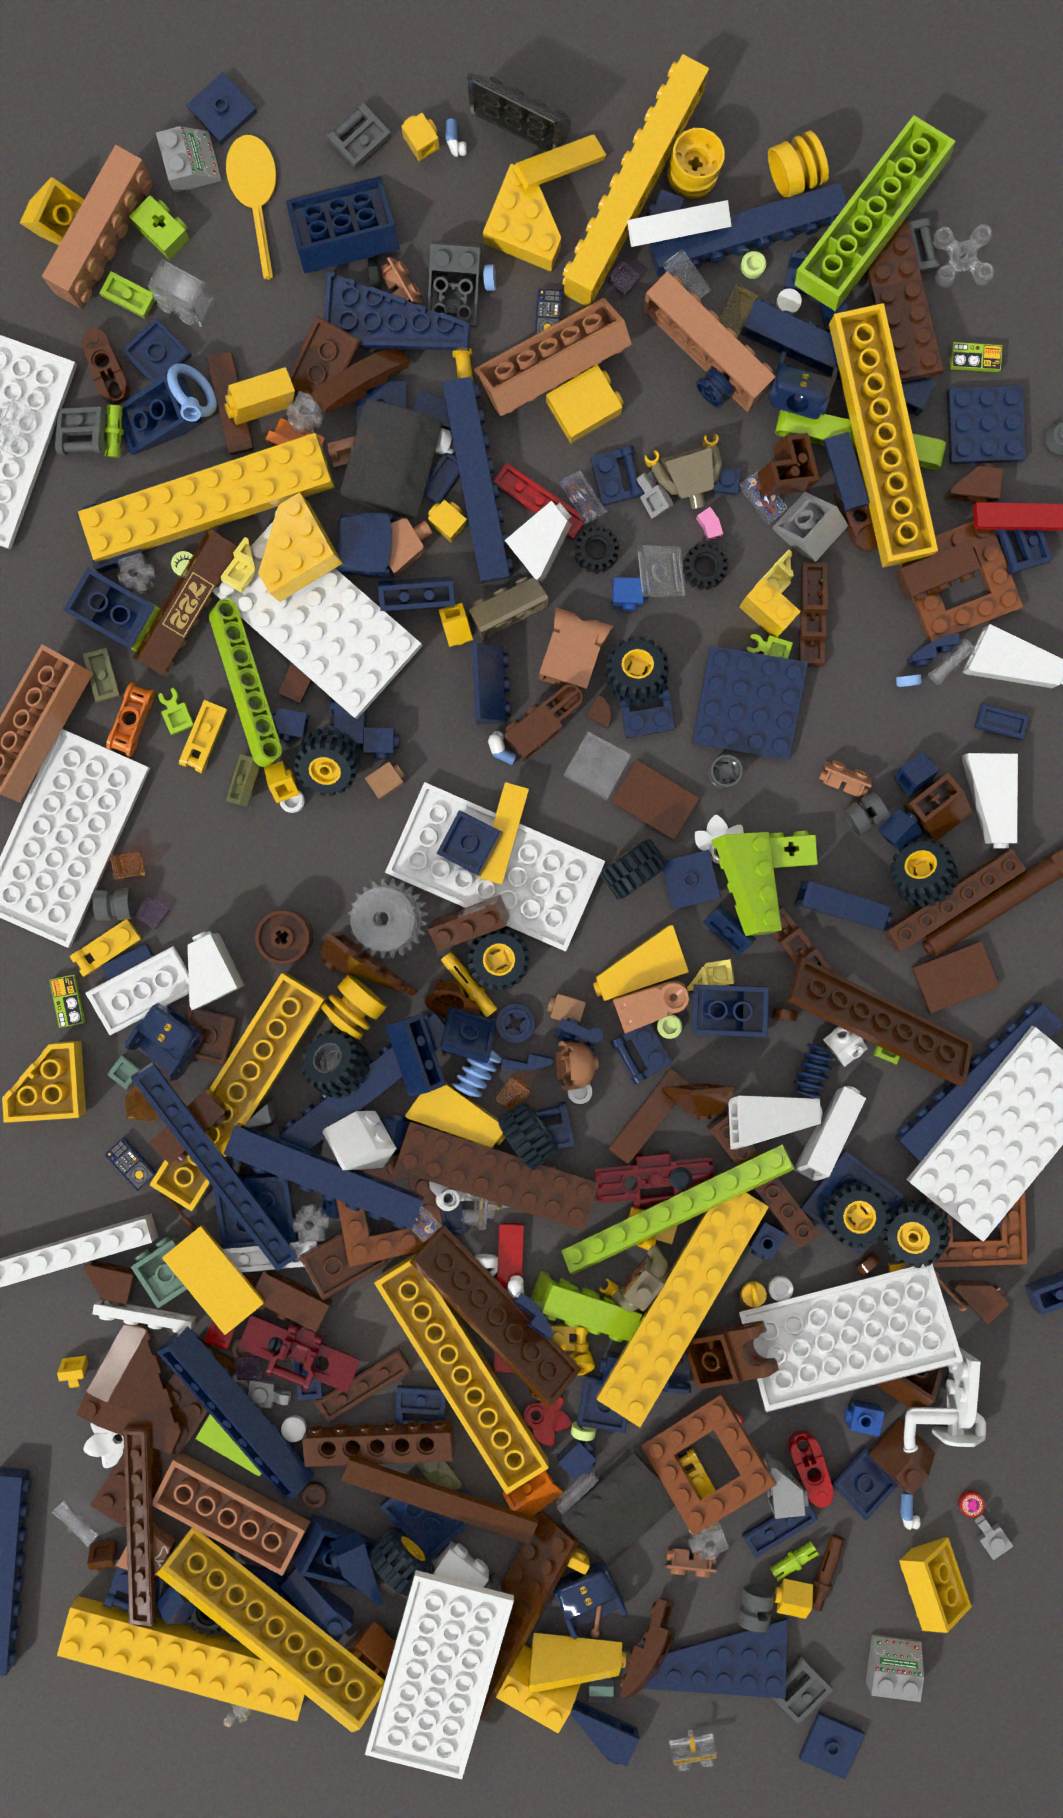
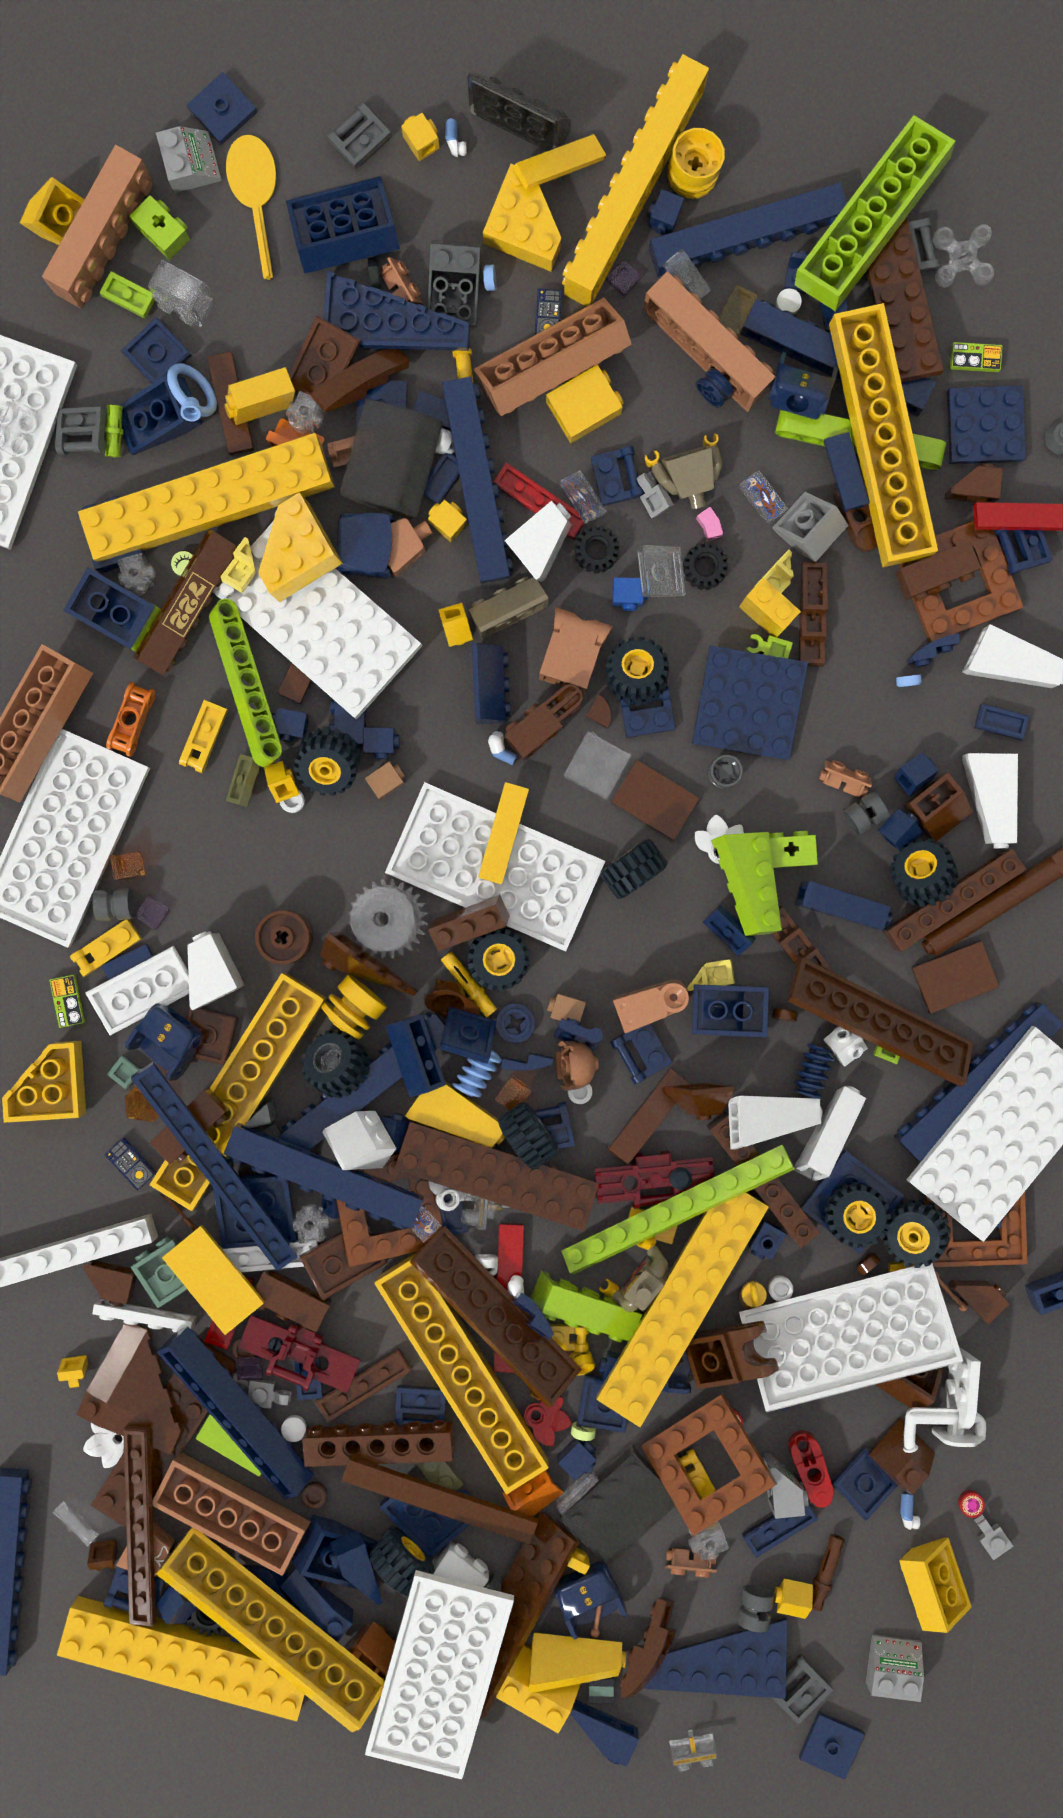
reddish brown piece [82,328,131,405] -> none
olive plate [83,648,122,703] -> none
lime plate [158,688,194,735] -> none
clear plate [223,1703,252,1727] -> none
dark blue brick [378,576,455,611] -> none
dark blue plate [436,810,503,876] -> none
yellow slope [593,925,689,1001] -> none
white slope [627,200,732,247] -> none
yellowish green tile [657,1014,682,1039] -> none
dark blue plate [663,850,721,910] -> none
dark blue plate [713,467,740,495] -> none
yellowish green tile [741,251,766,279] -> none
reddish brown brick [757,433,820,497] -> none
yellow wheel [768,130,829,199] -> none
lime pin [770,1540,820,1582] -> none
blue brick [844,1399,884,1436] -> none
clear pin [928,639,975,685] -> none

